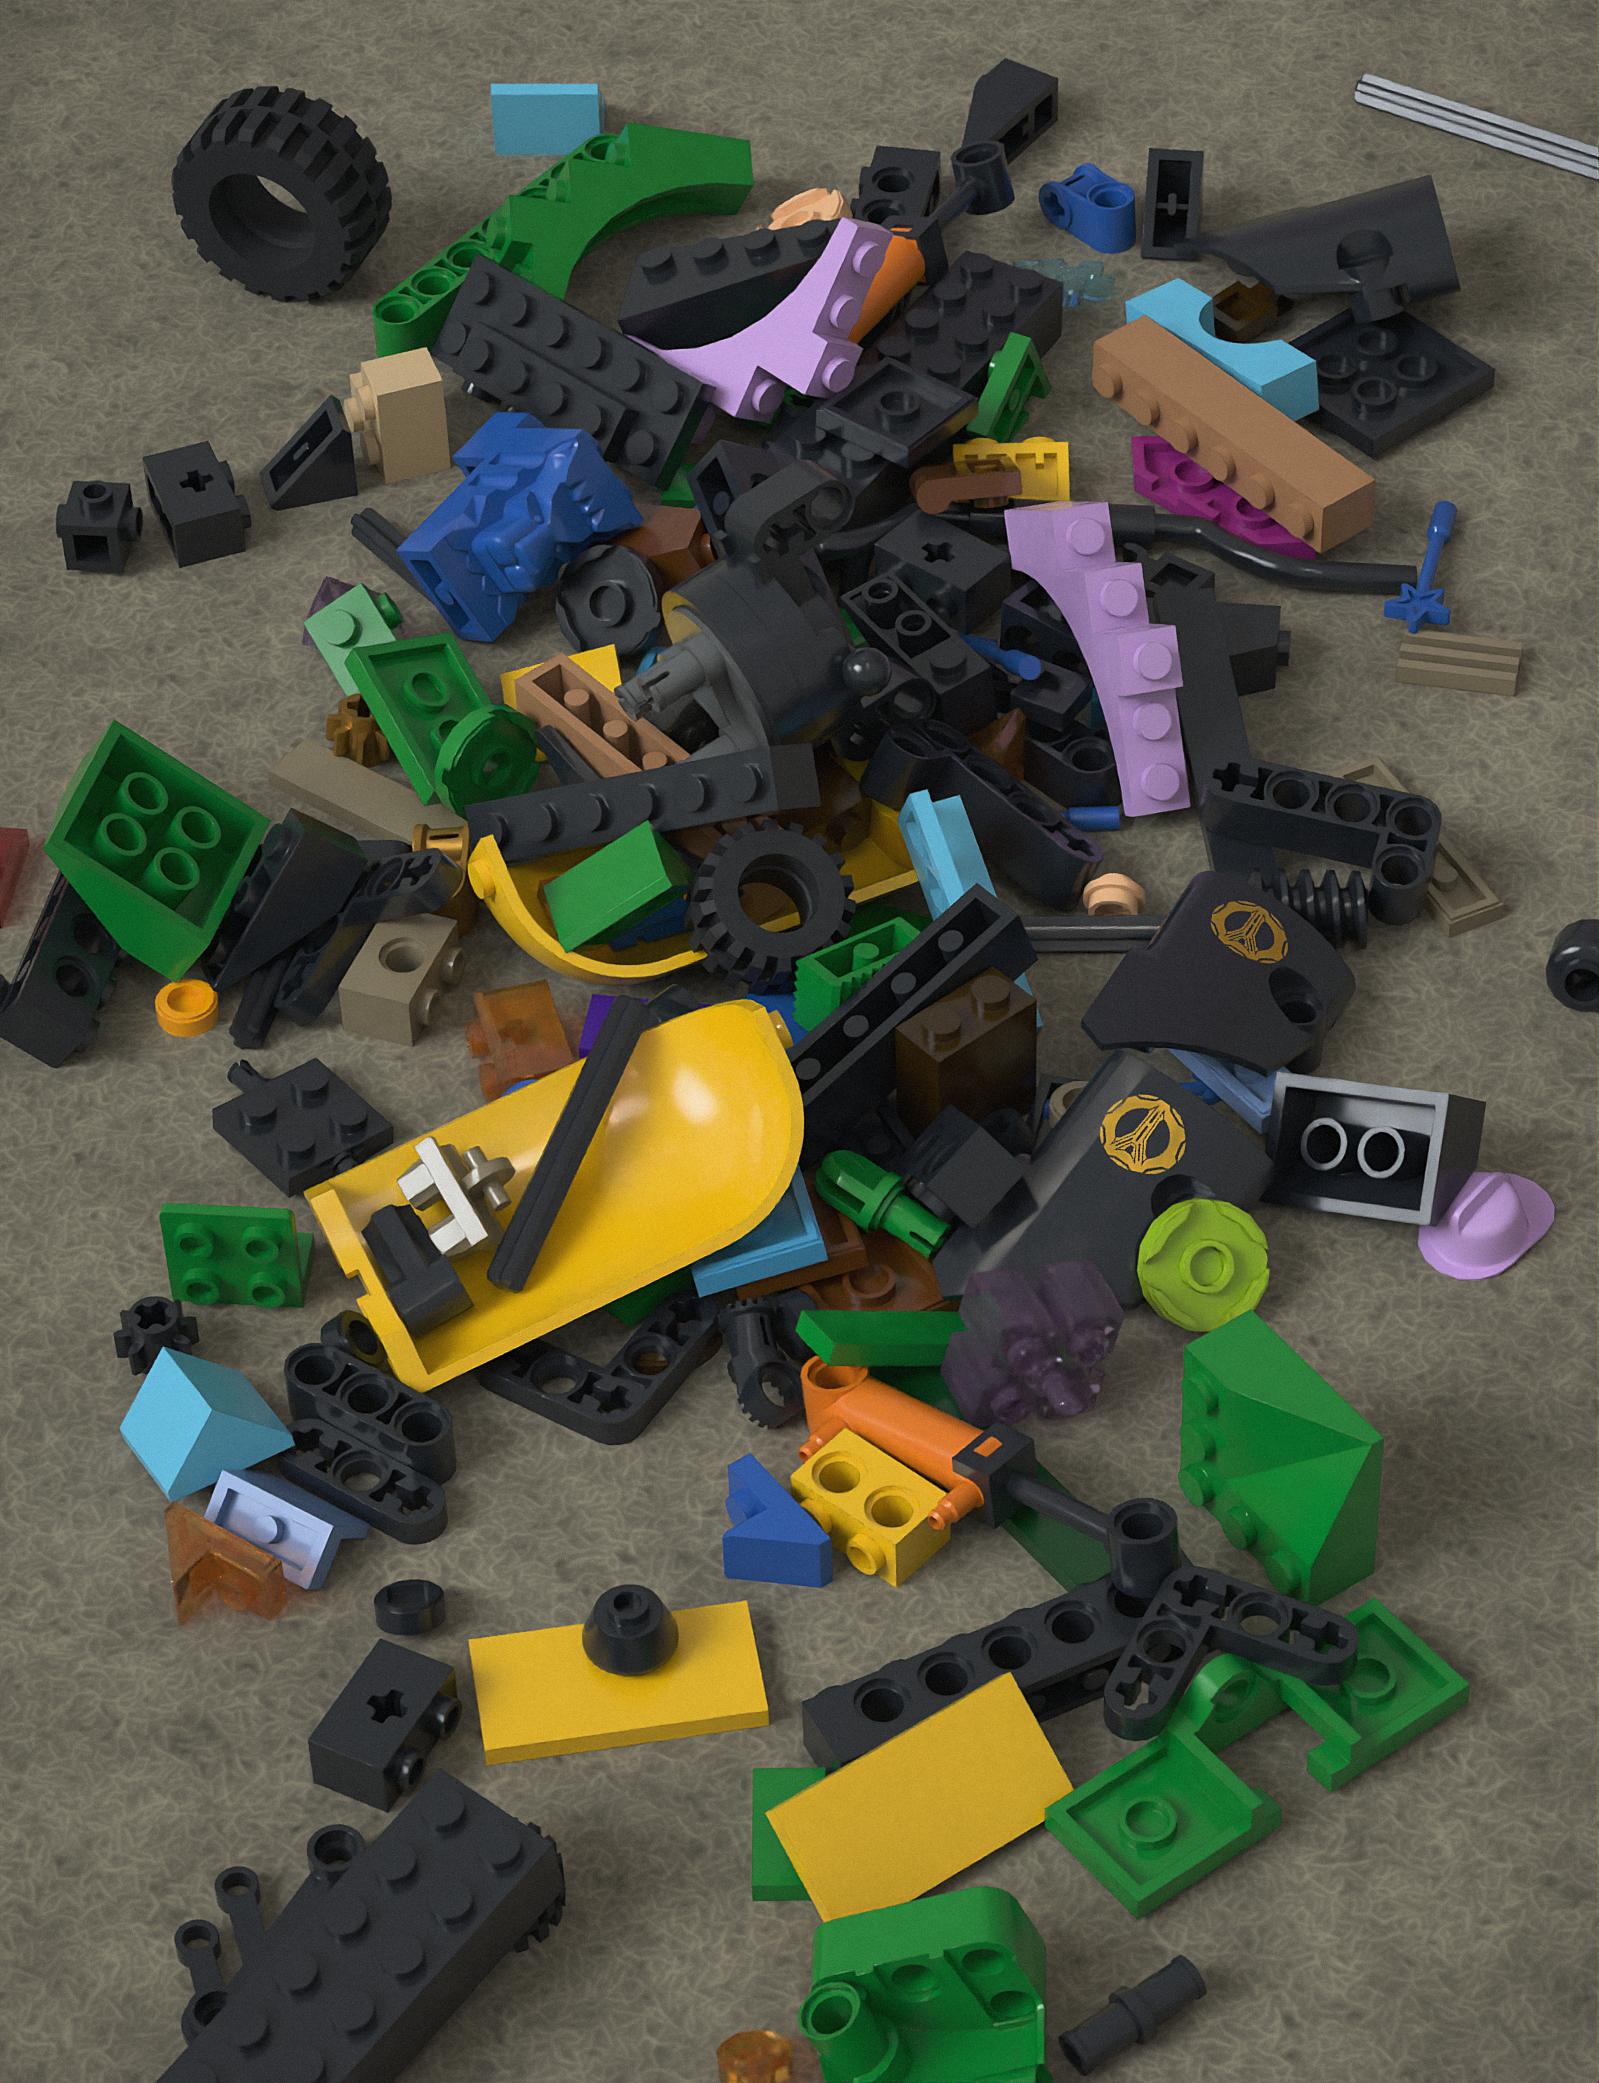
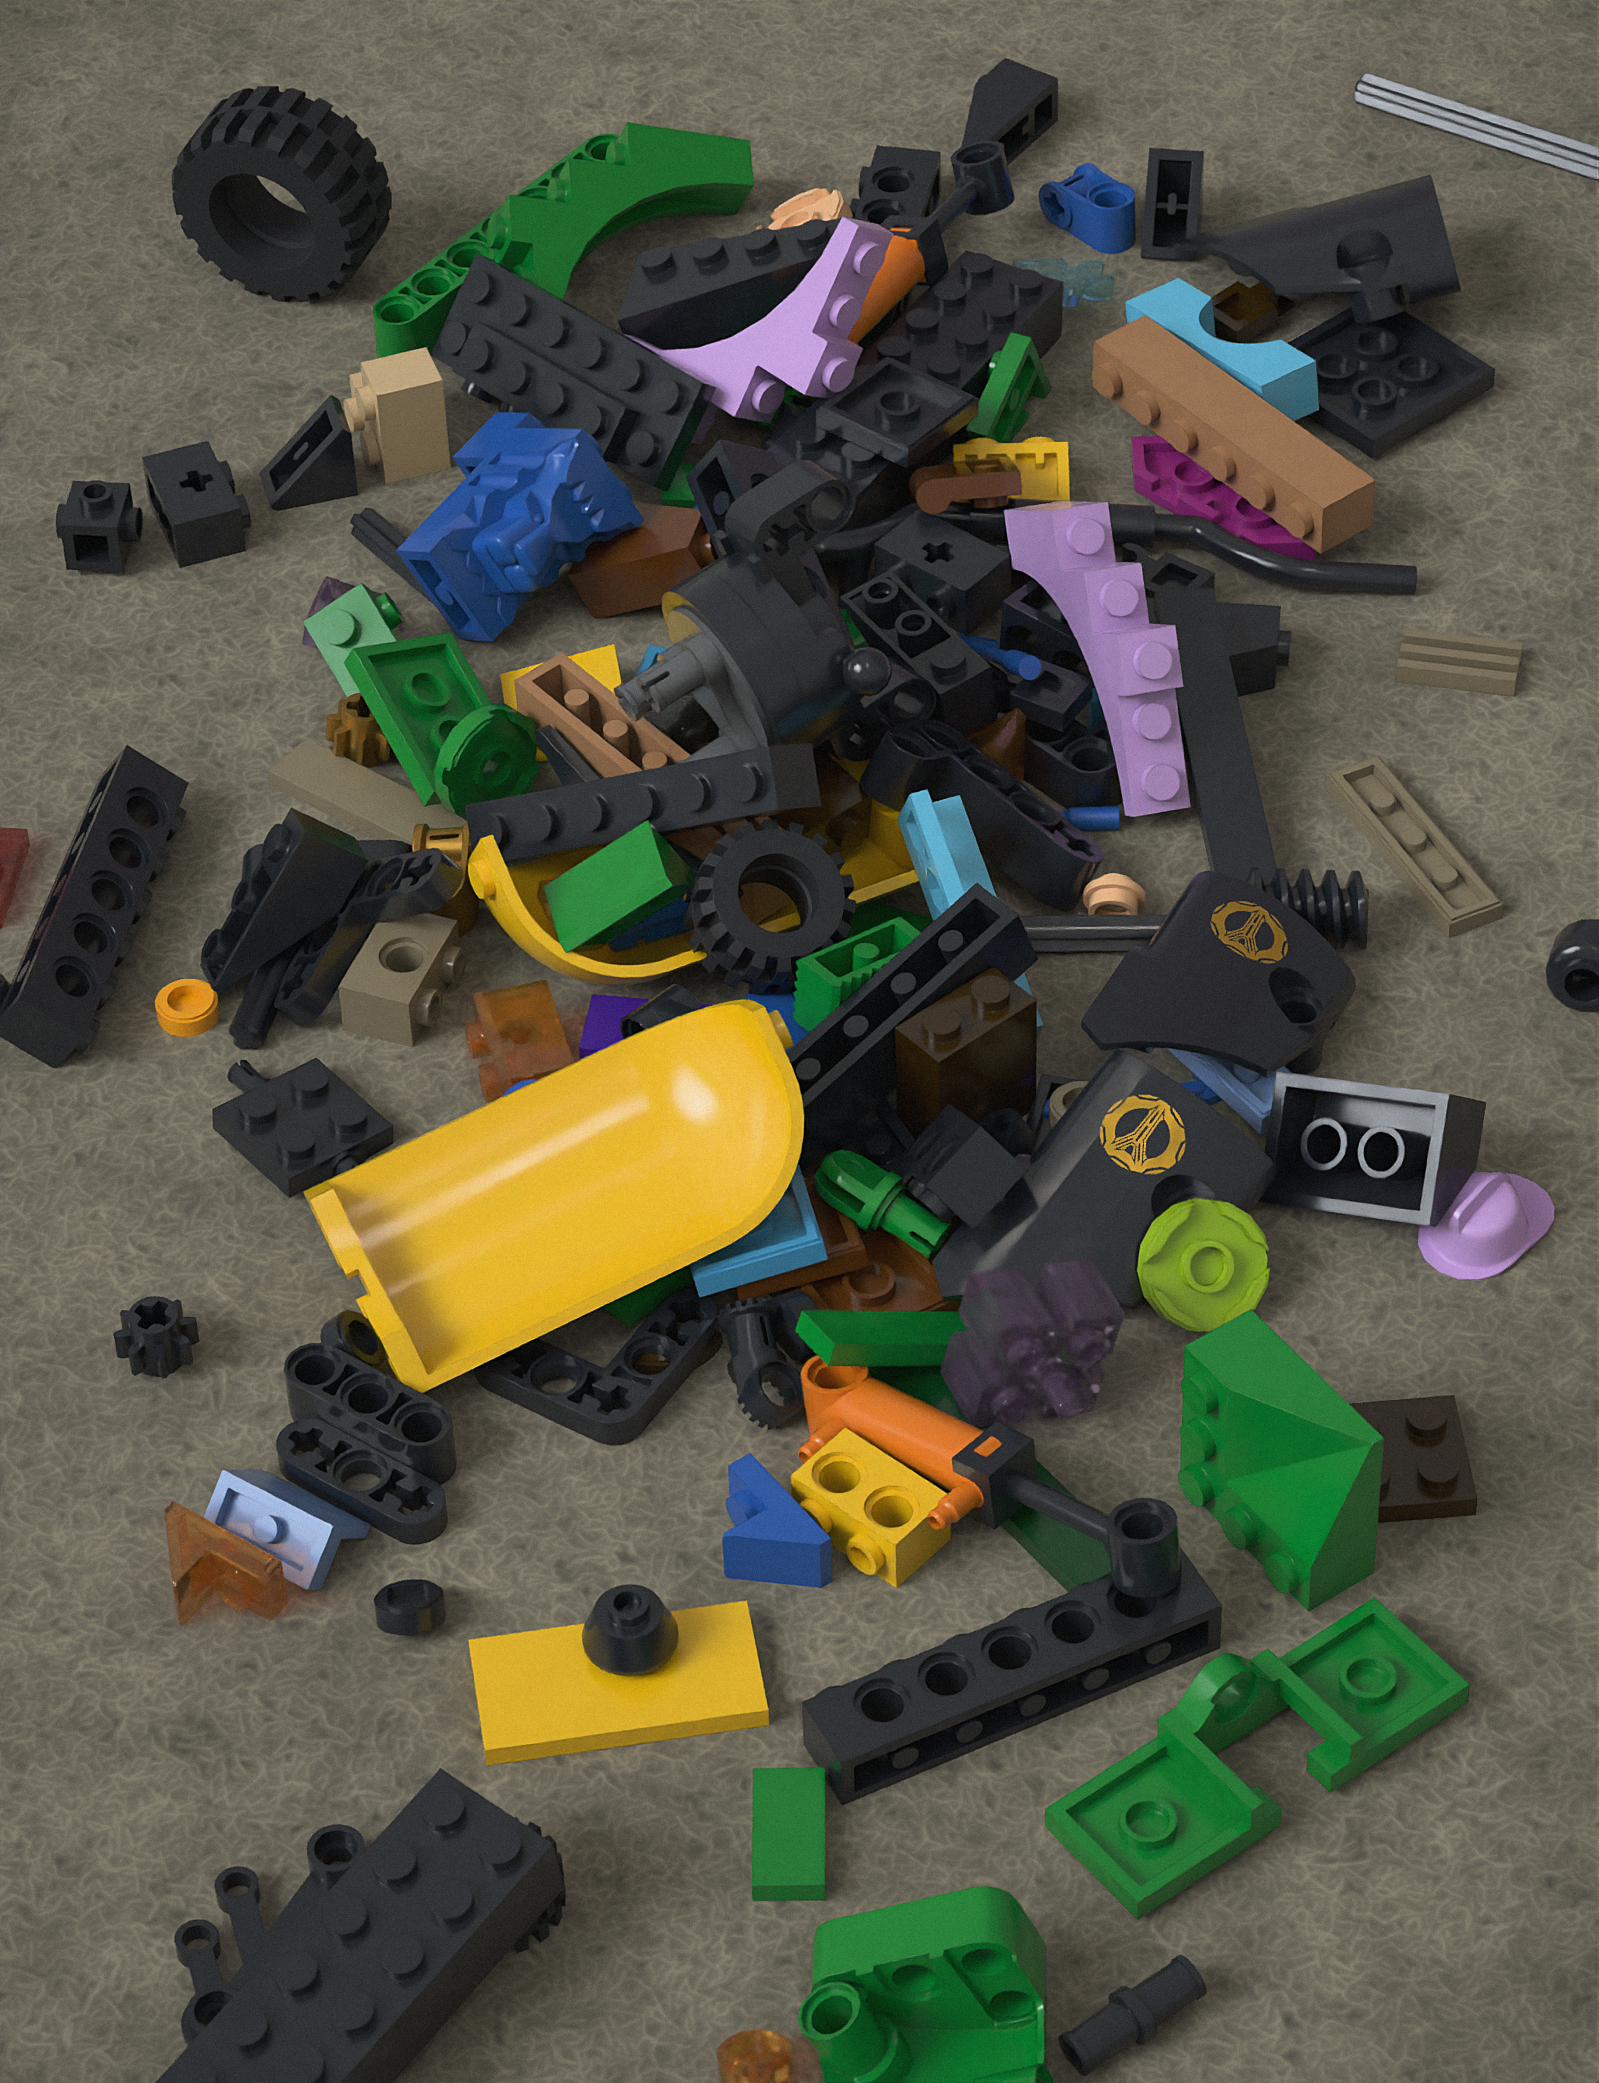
green slope [43,719,271,983] -> none
medium azure slope [120,1347,295,1503] -> none
green bracket [159,1203,316,1309] -> none
black brick [308,1638,462,1813] -> none
black piece [361,1204,474,1339] -> none
dark tan hips [397,1136,516,1263] -> none
black axle [486,995,650,1293] -> none
medium azure slope [491,84,606,155] -> none
black tile [555,545,666,662] -> none
yellow tile [765,1672,1074,1923] -> none
black beam [1103,1566,1359,1742] -> none
black beam [1200,755,1442,926] -> none
blue piece [1383,501,1457,634] -> none
none -> dark brown plate [1349,1395,1477,1523]

